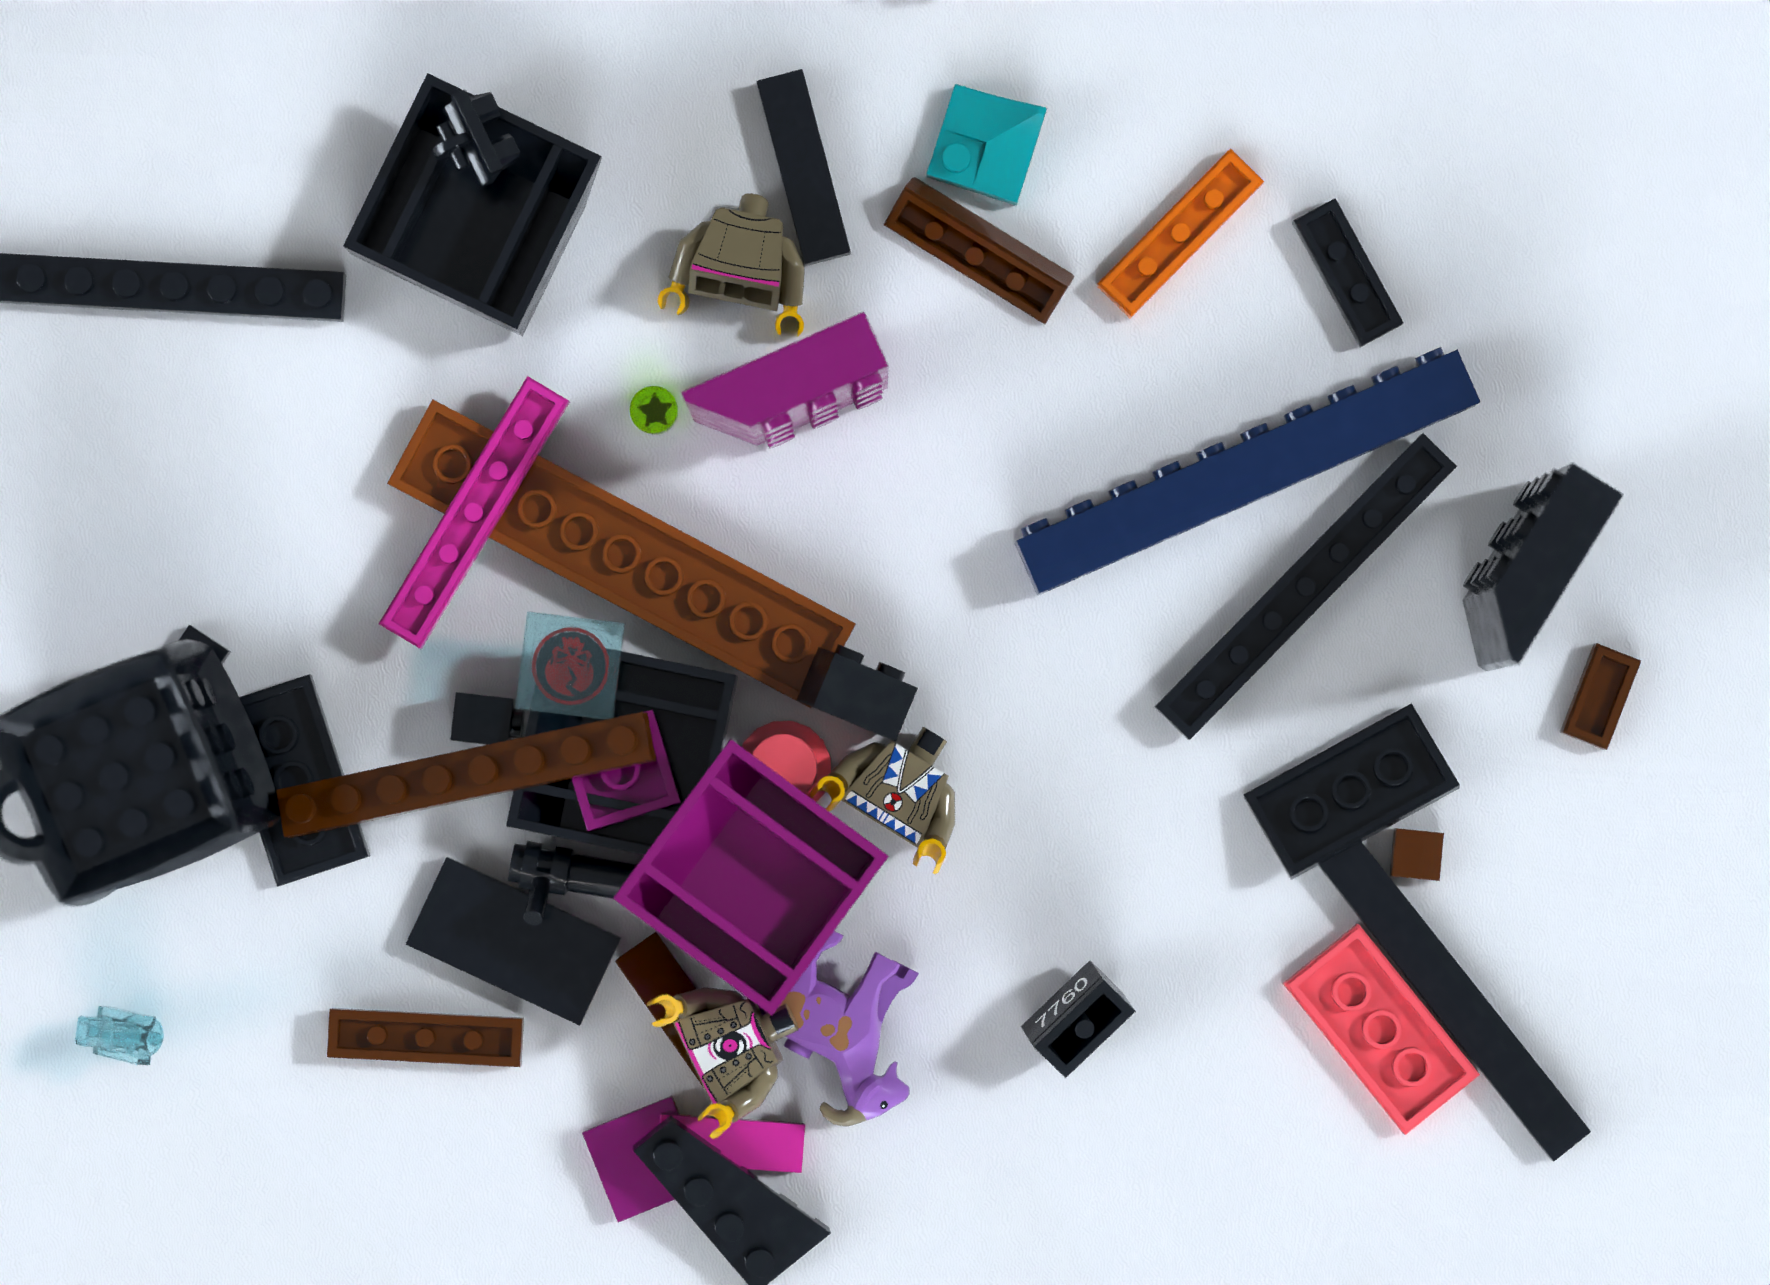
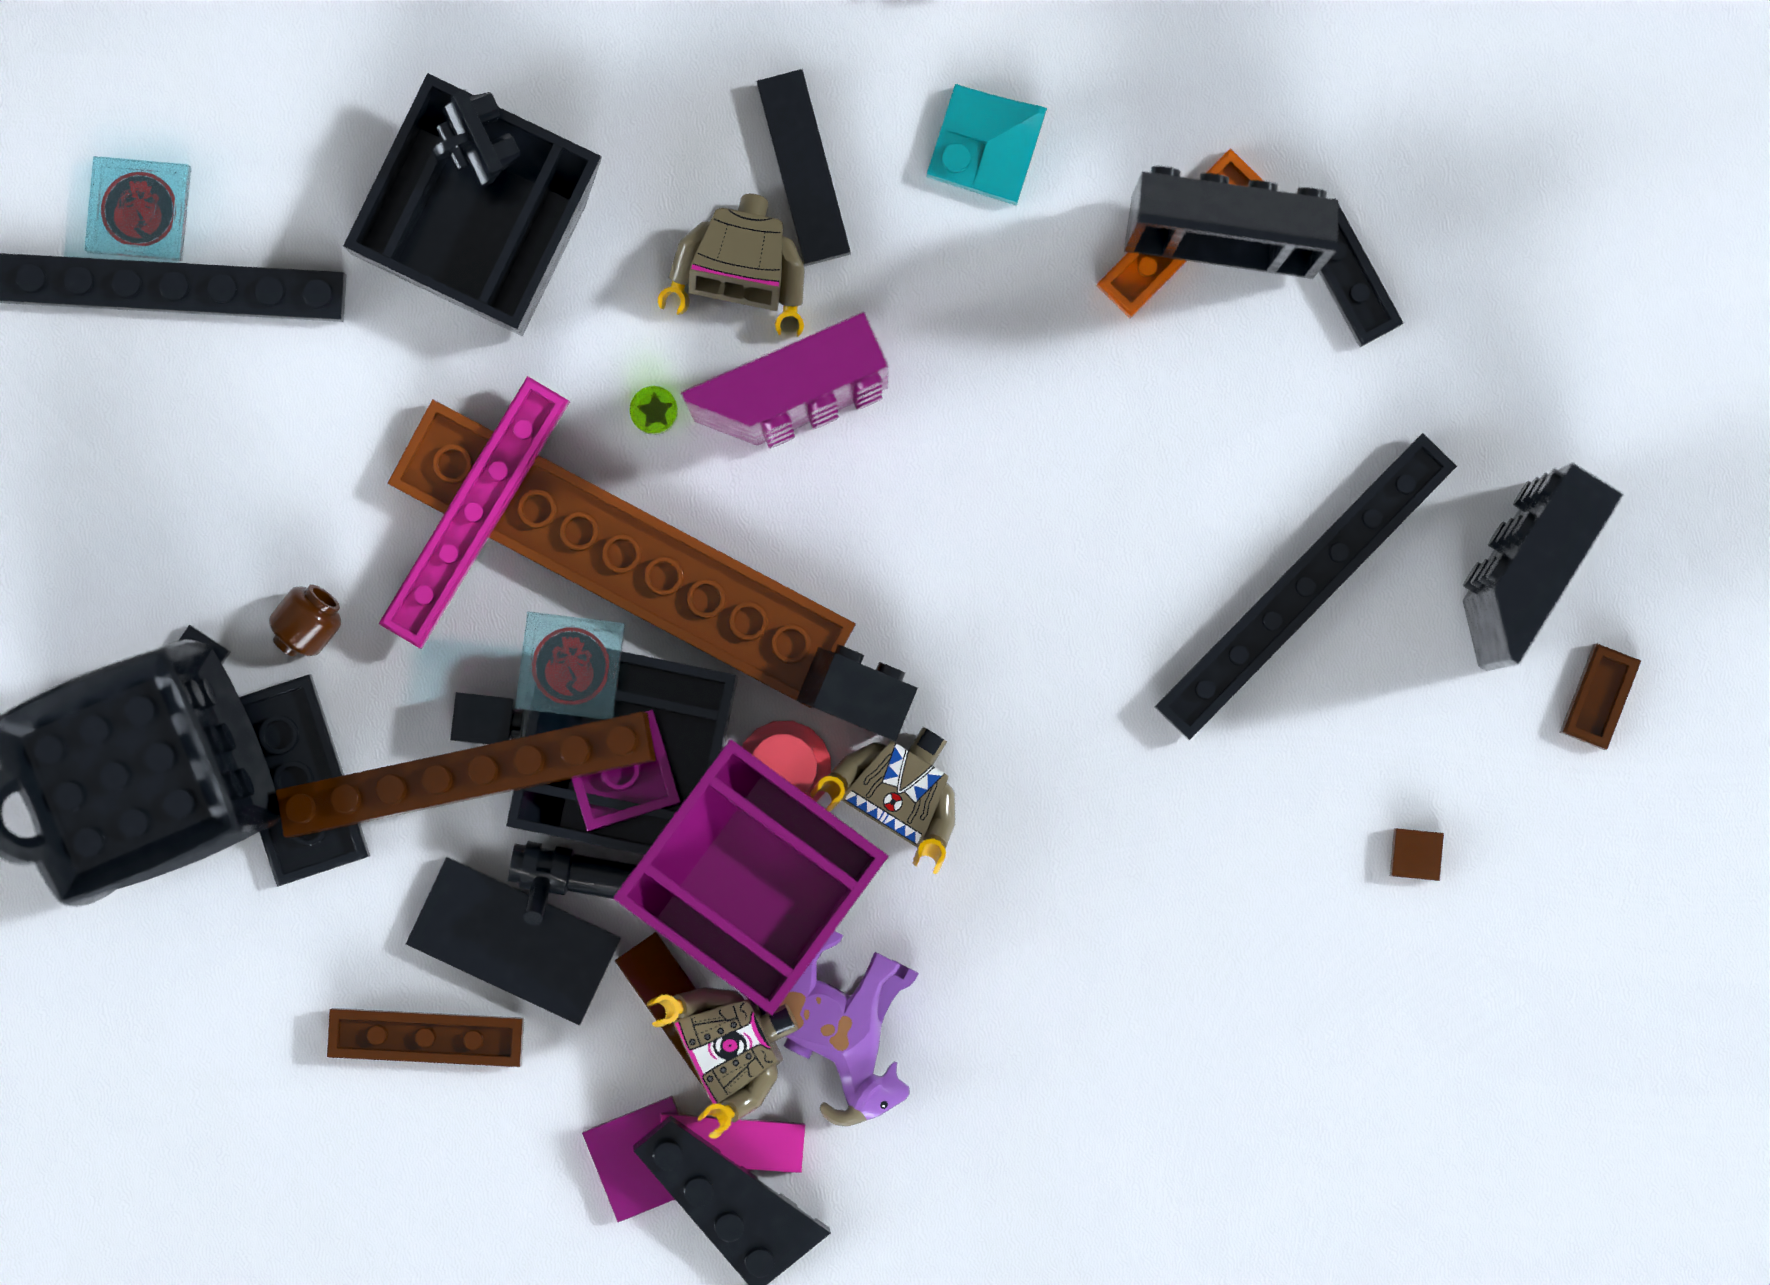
clear light blue hips [75,1006,164,1065] -> none
reddish brown slope [883,177,1074,324] -> none
dark blue brick [1015,347,1481,596] -> none
black brick [1021,960,1136,1078] -> none
black tile [1244,703,1460,880] -> none
coral tile [1283,924,1480,1135] -> none
black tile [1318,842,1591,1162] -> none
none -> clear light blue tile [84,156,191,261]
none -> reddish brown head [269,585,341,657]
none -> black slope [1124,166,1338,279]

